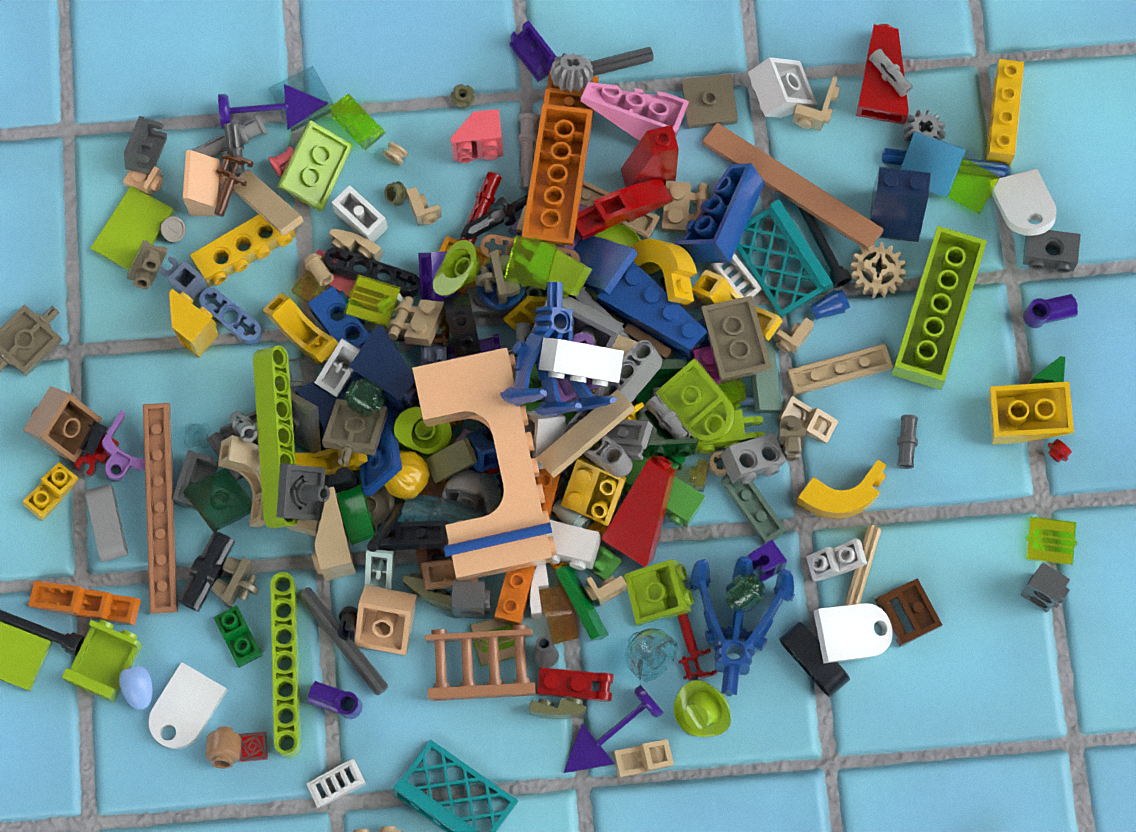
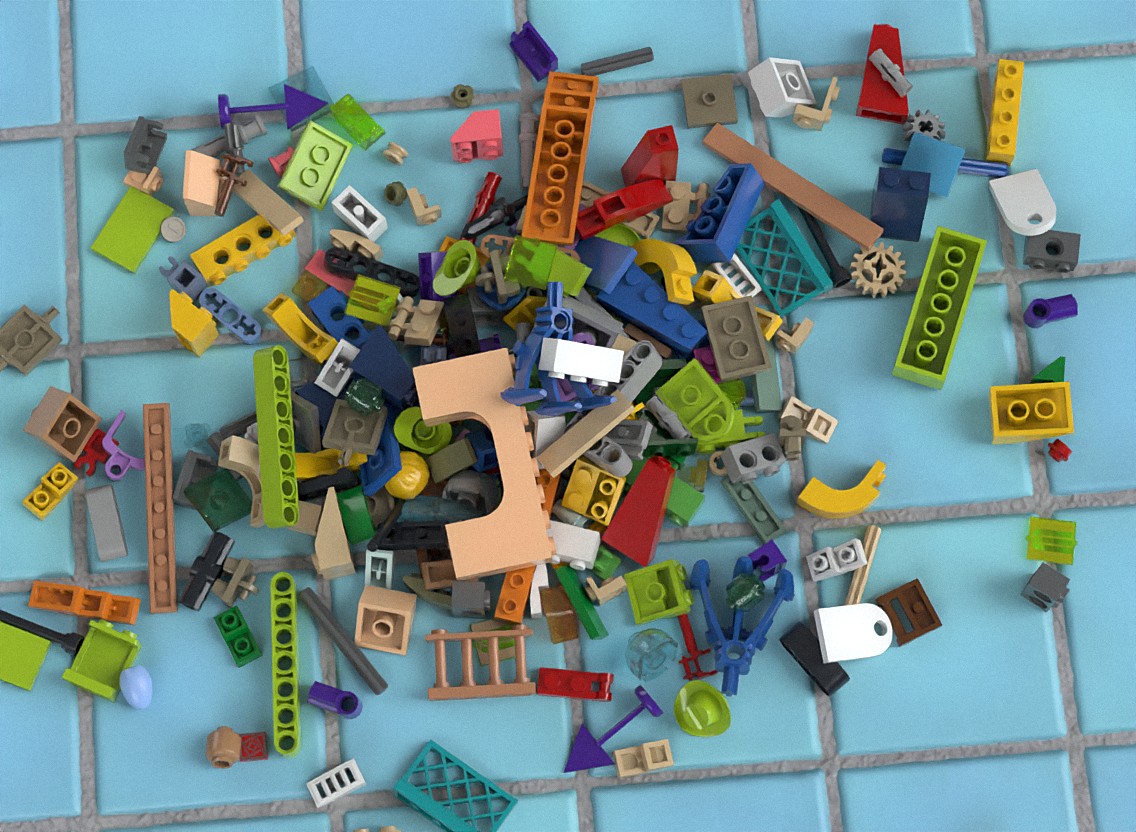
black pin [79,421,108,456] -> none
dark tan hips [127,240,167,290] -> none
white tile [149,662,228,749] -> none
light grey pin [229,411,257,442] -> none
dark grey plate [276,464,330,521] -> none
tan pin [305,253,334,286] -> none
black pin [338,606,358,640] -> none
blue bar [444,522,552,557] -> none
olive slope [529,697,587,719] -> none
dark grey cone [532,636,559,668] -> none
light grey gear [550,53,593,93] -> none
bright pink wedge [580,82,689,141] -> none
tan tile [786,343,893,396] -> none
blue cone [810,289,850,320] -> none
dark grey pin [897,415,918,469] -> none
clear neon green piece [948,157,1000,214] -> none

